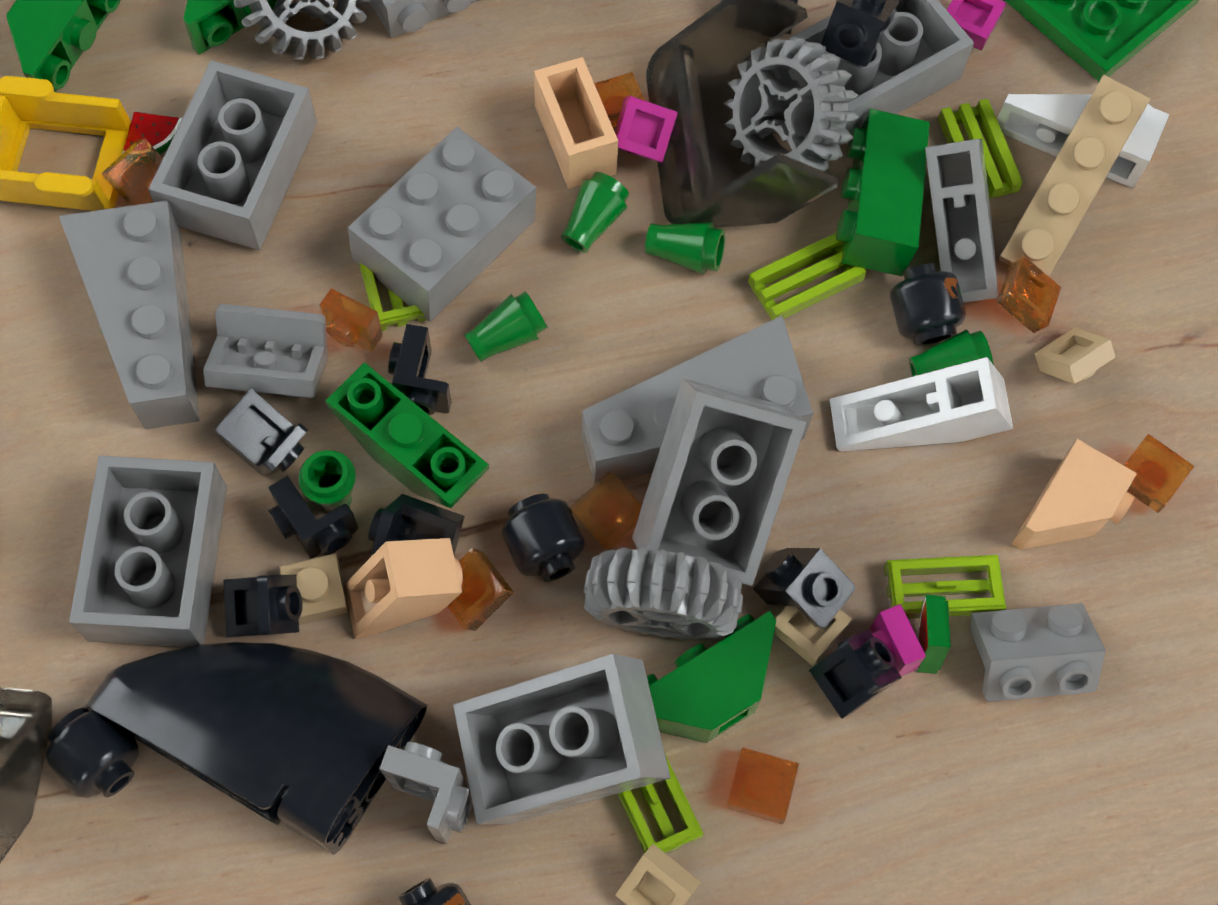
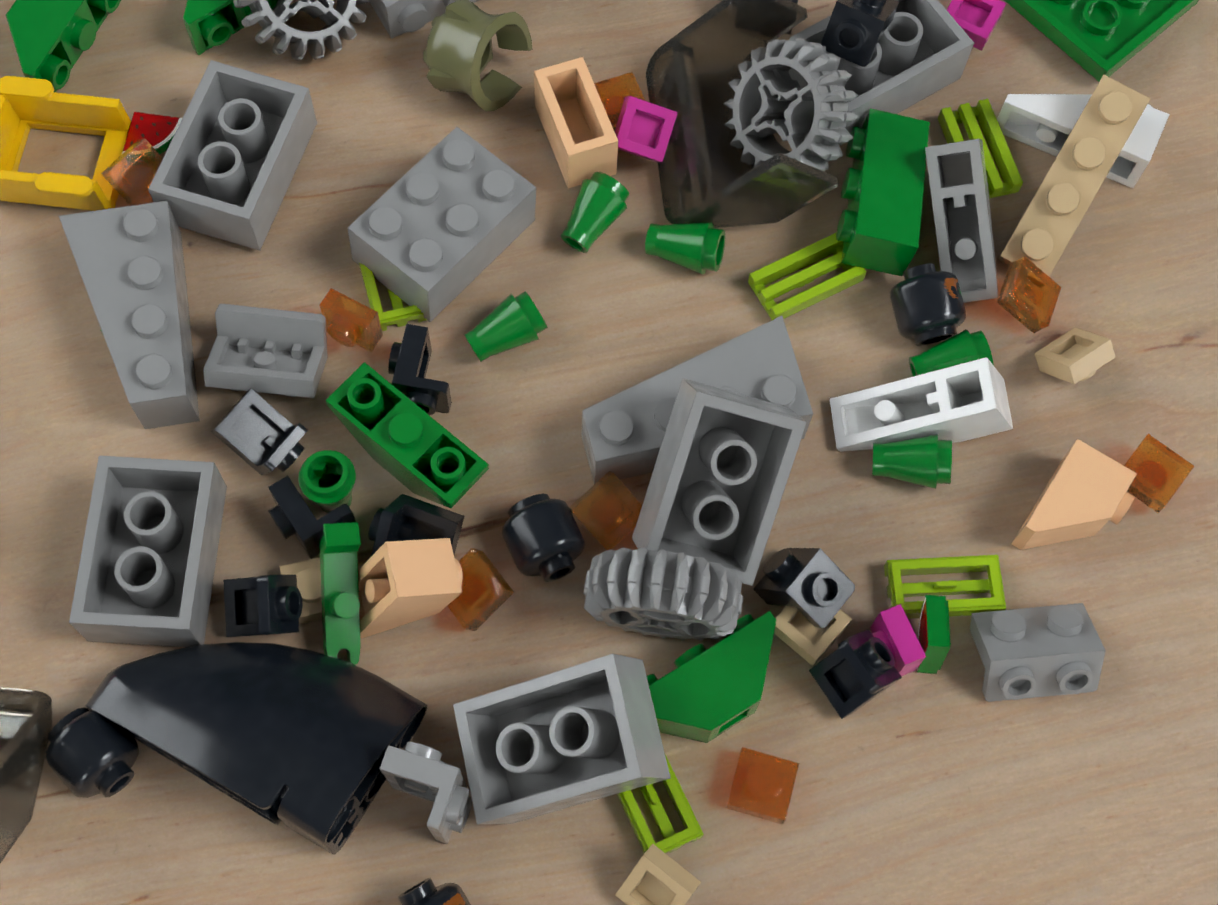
none -> green piece [320,522,361,665]
none -> olive helmet [423,0,533,111]
none -> green cone [872,434,952,489]

